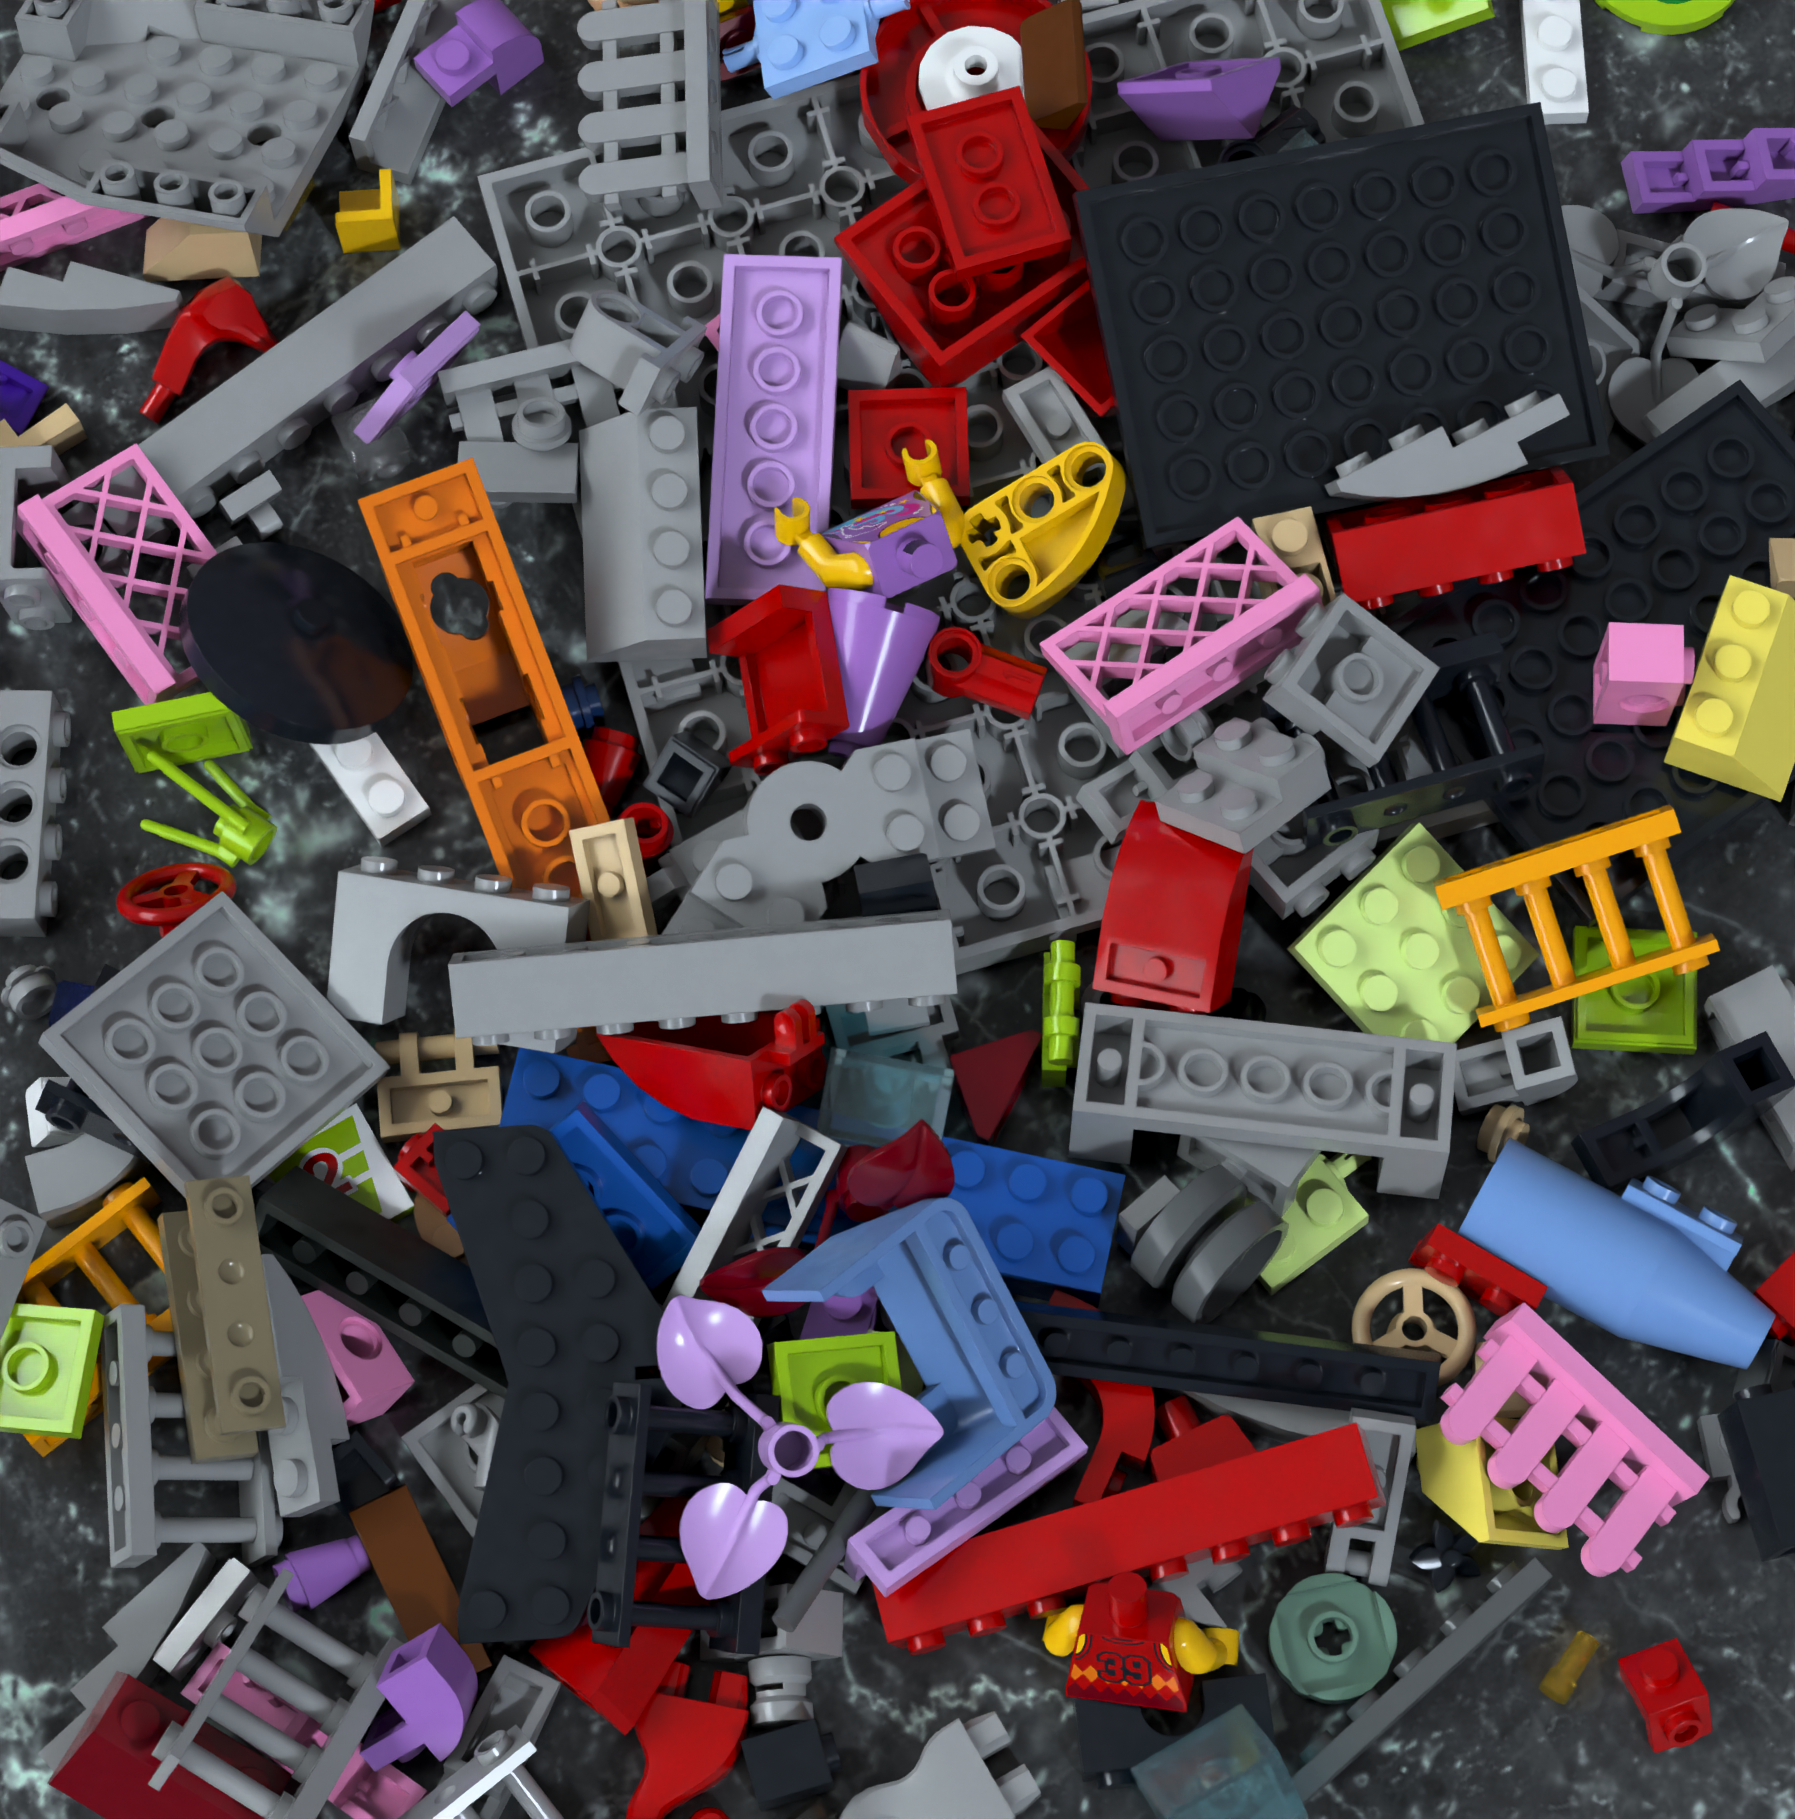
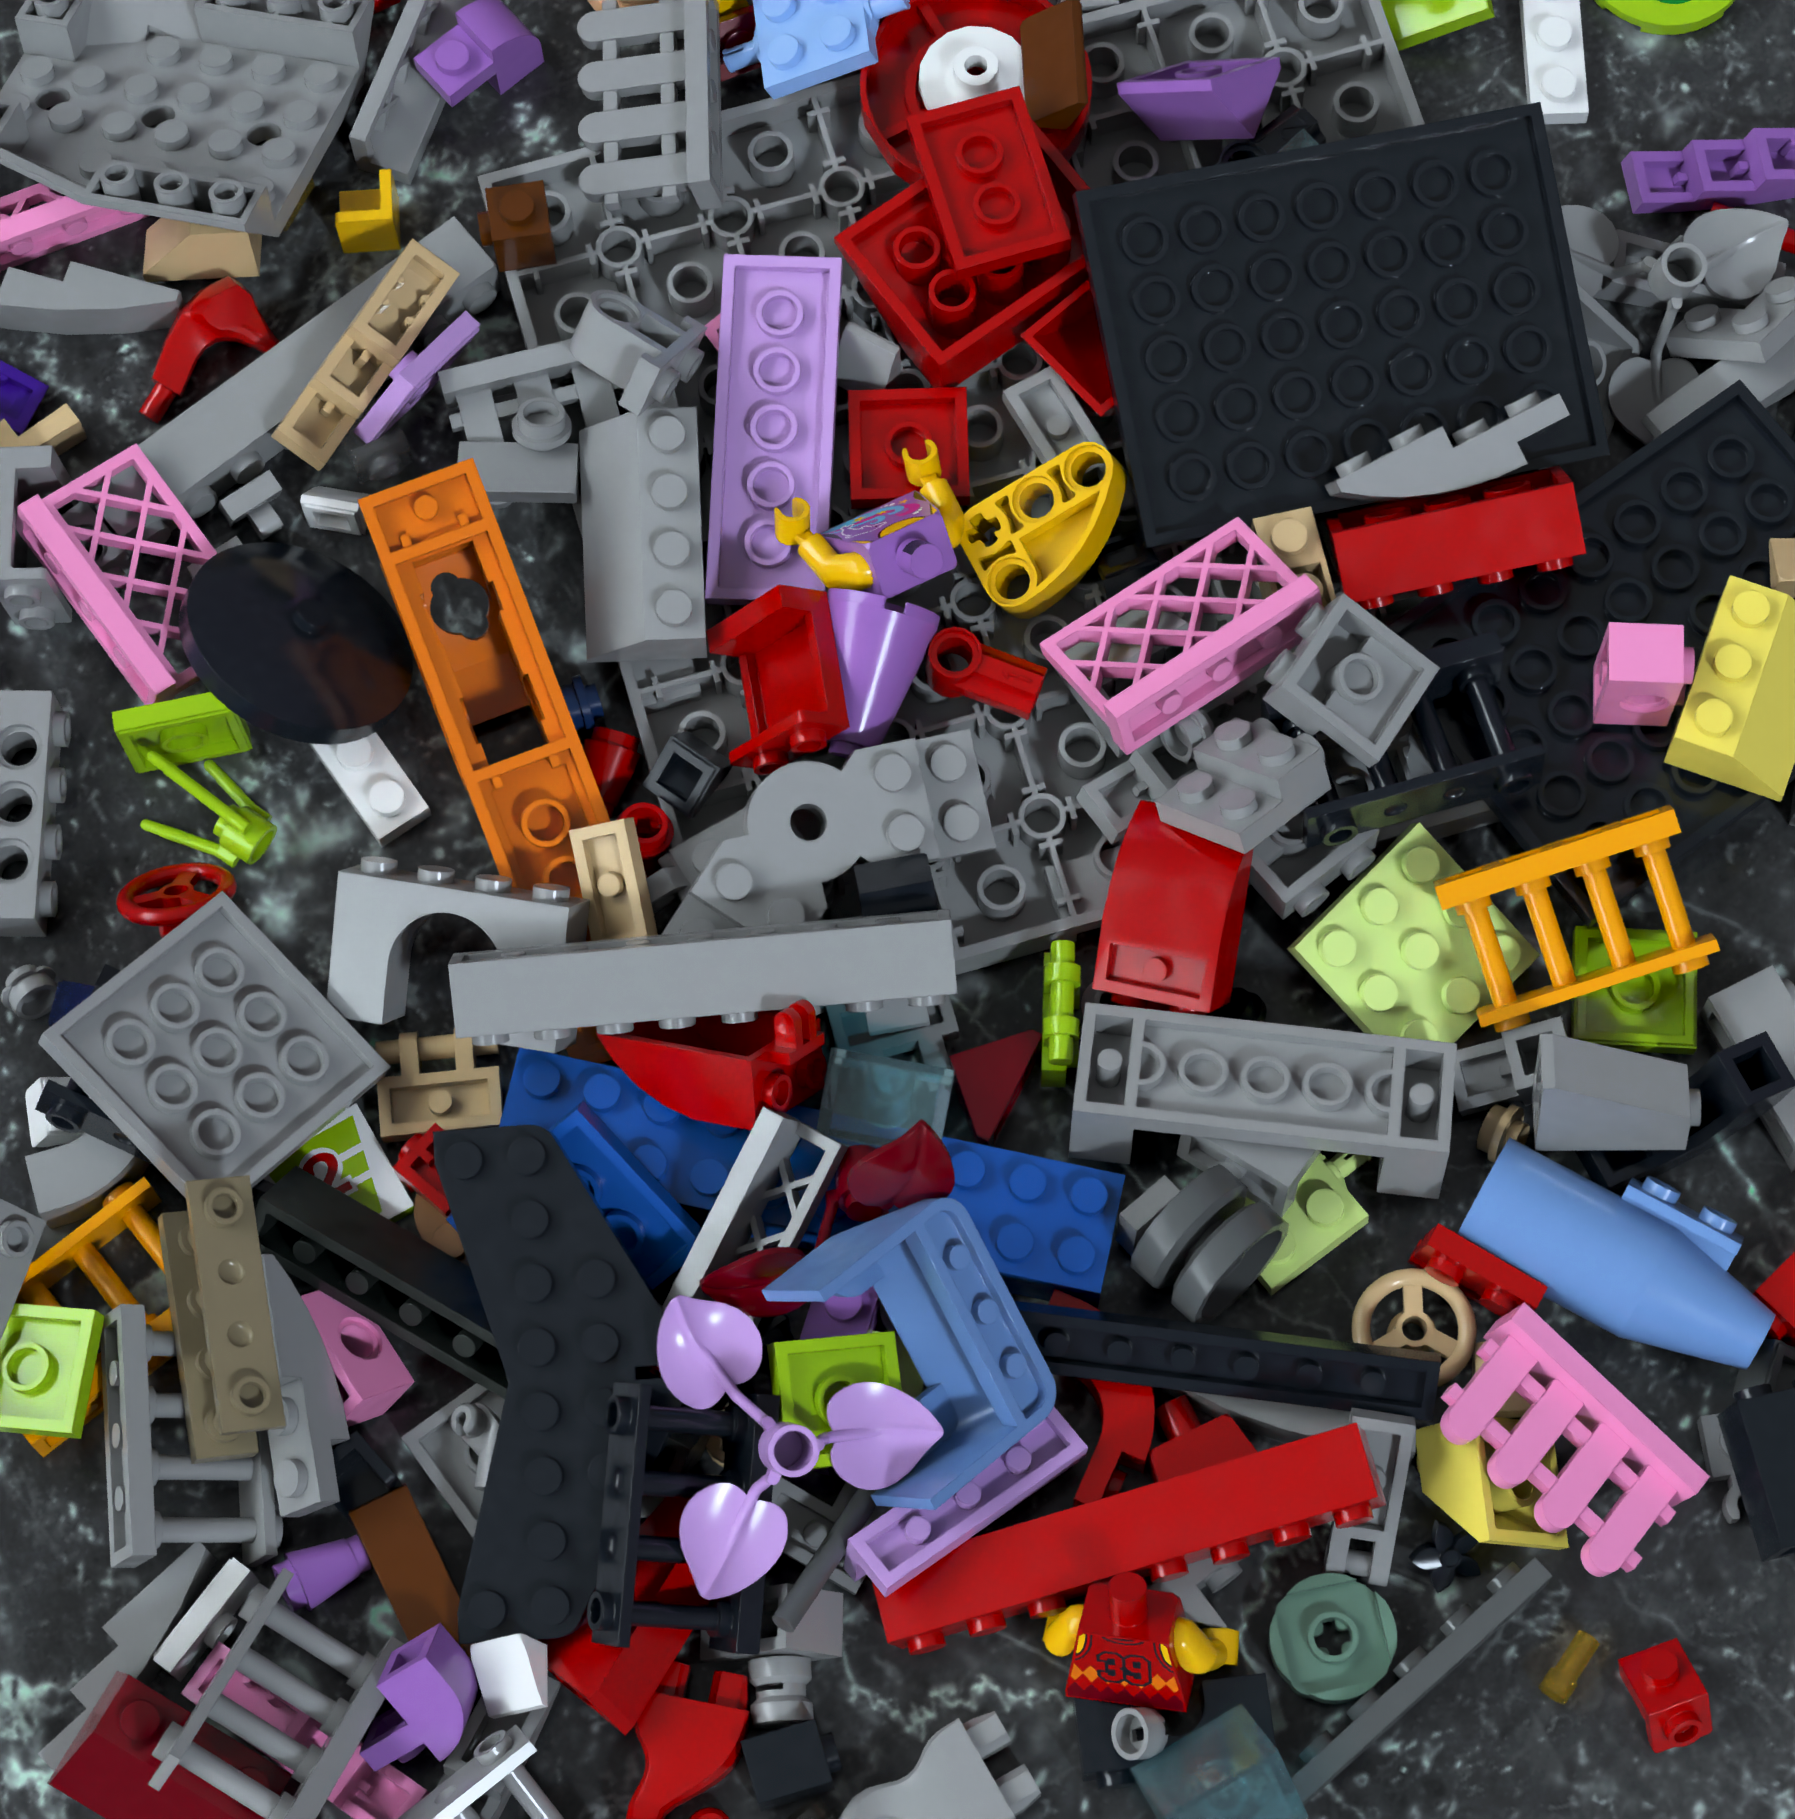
none -> tan slope [271,238,460,471]
none -> white slope [300,486,370,536]
none -> white slope [470,1633,548,1719]
none -> reddish brown brick [477,180,557,272]
none -> light grey hinge [1111,1707,1168,1760]
none -> light grey slope [1532,1034,1701,1151]

